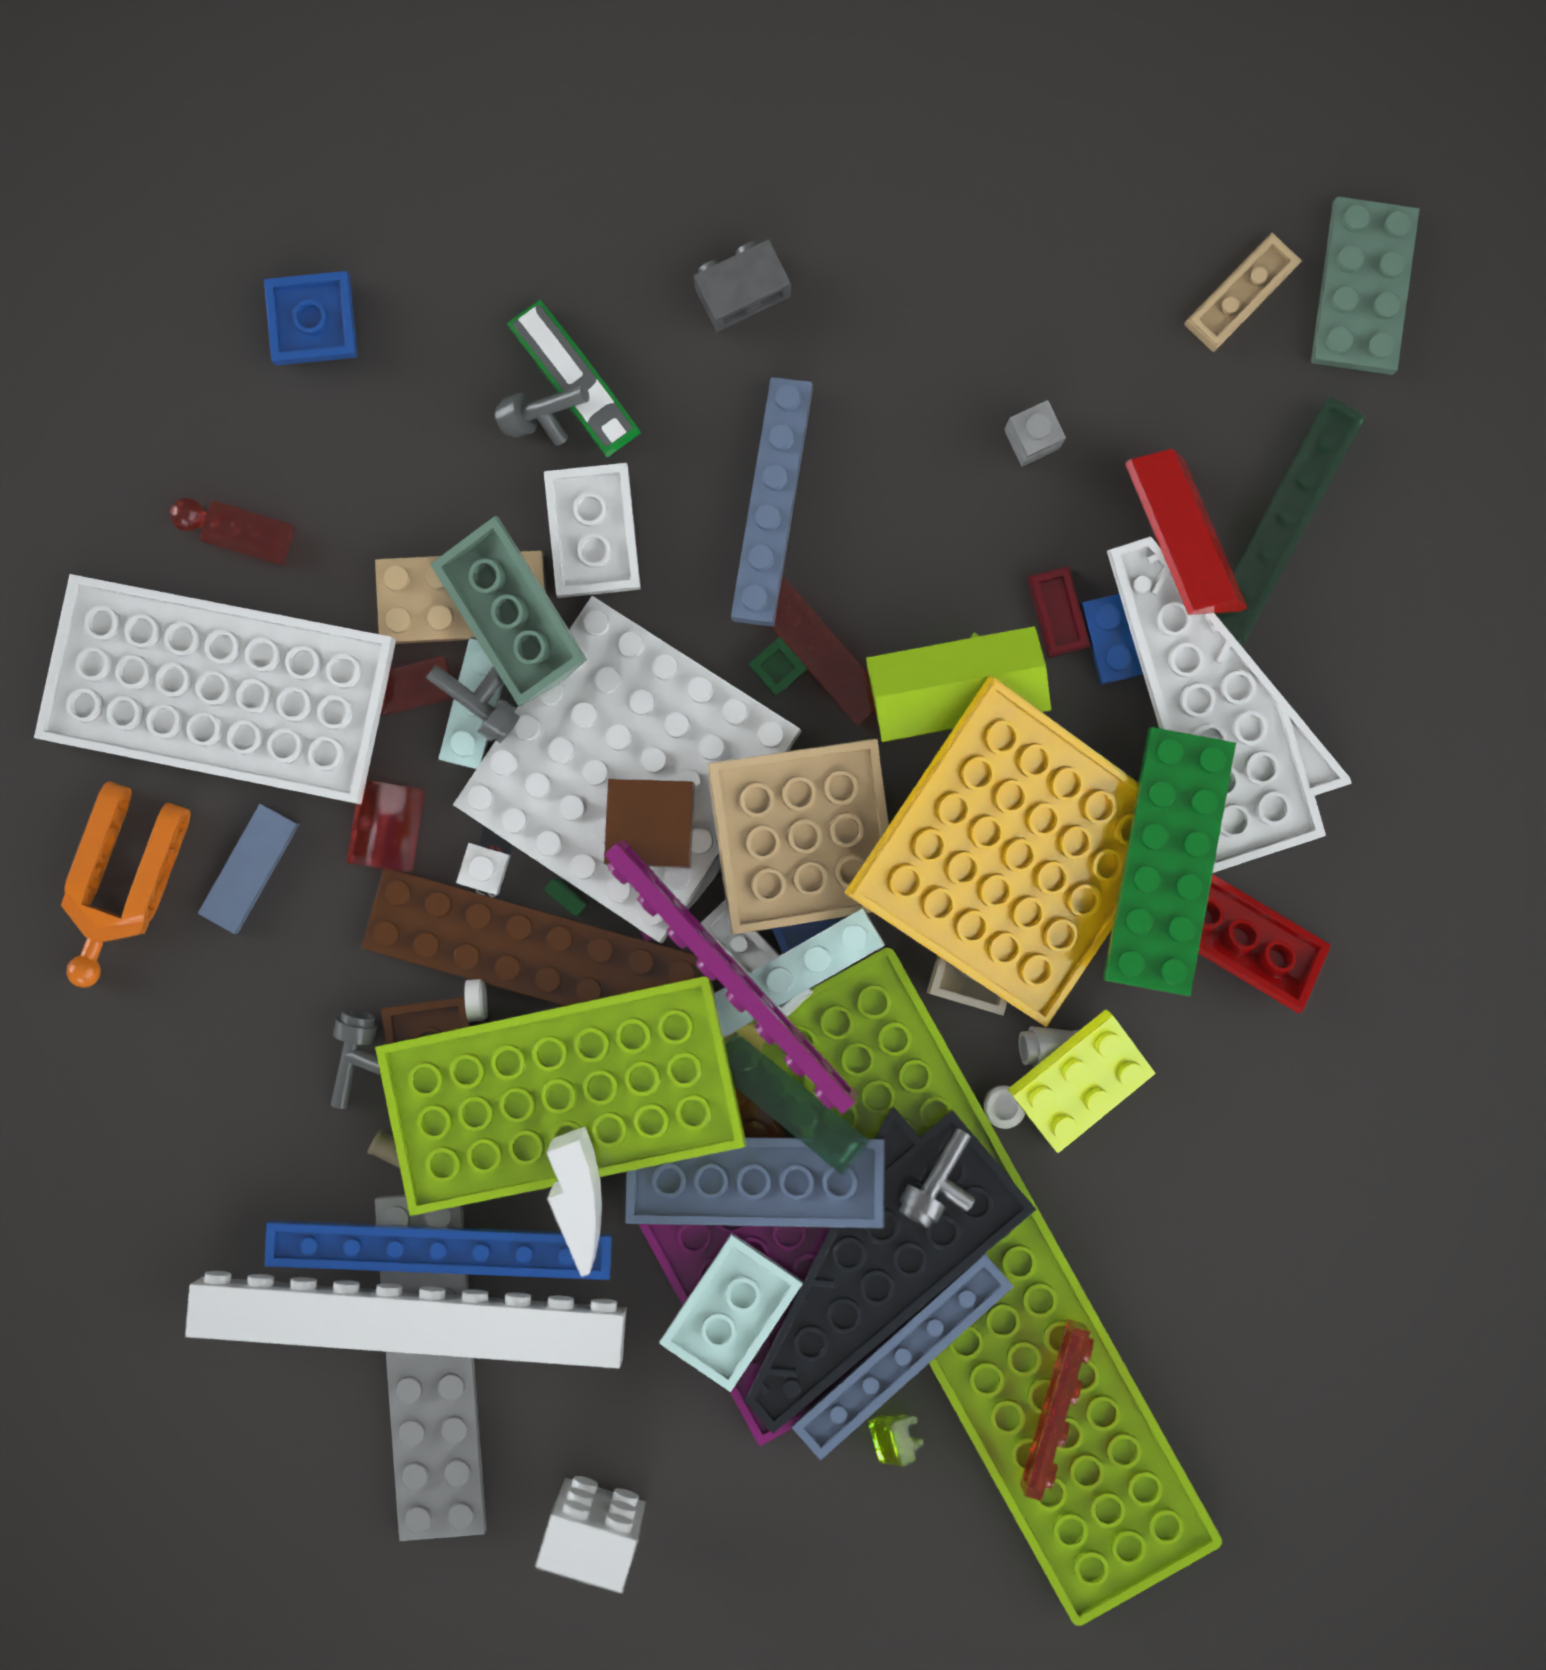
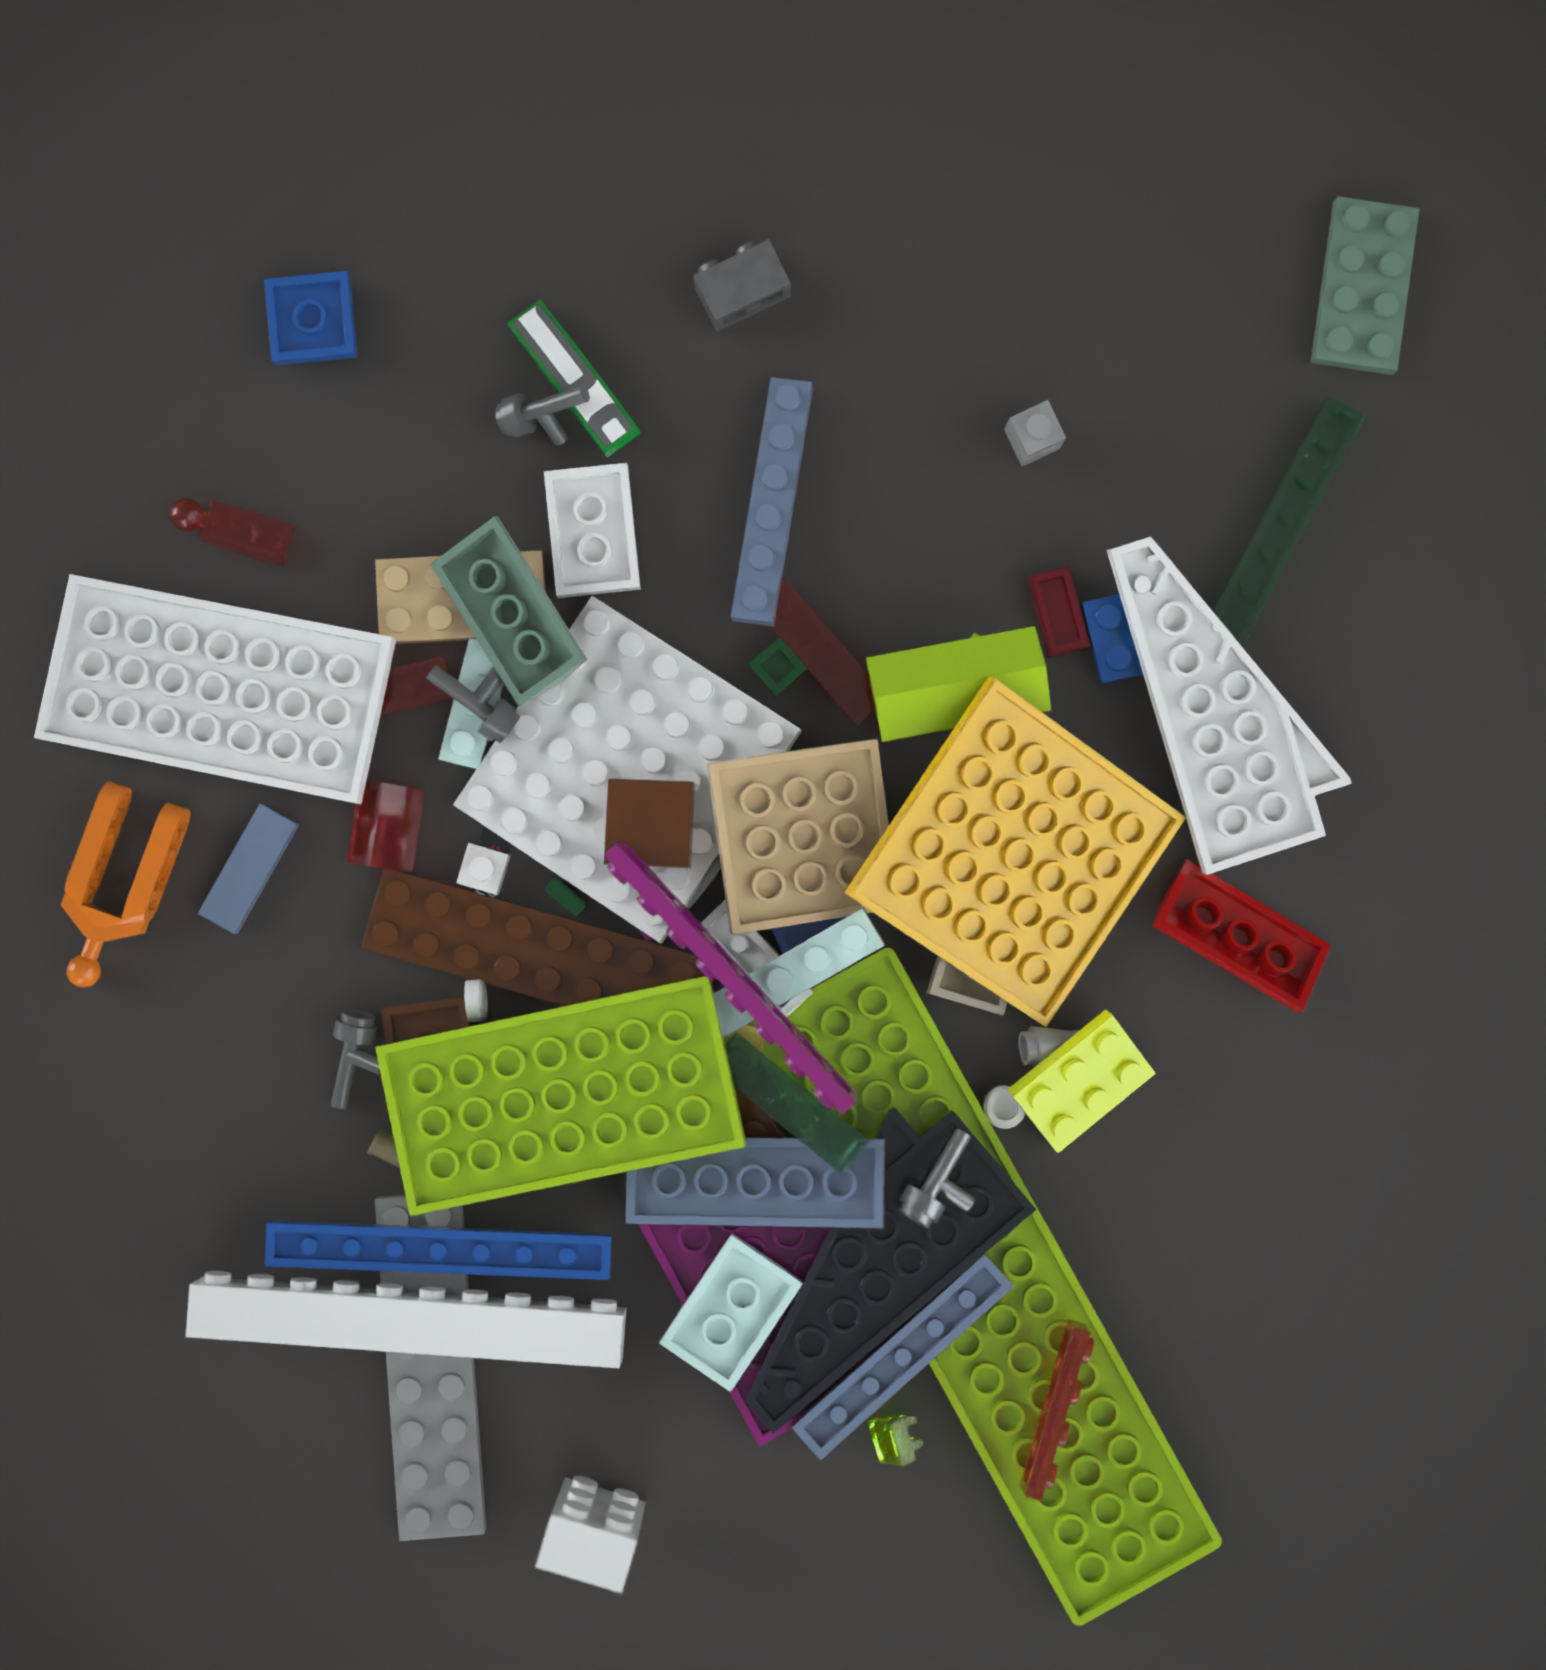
white slope [547,1127,602,1277] -> none
green plate [1103,727,1236,996] -> none
red slope [1125,448,1248,615] -> none
tan tile [1184,232,1302,353] -> none

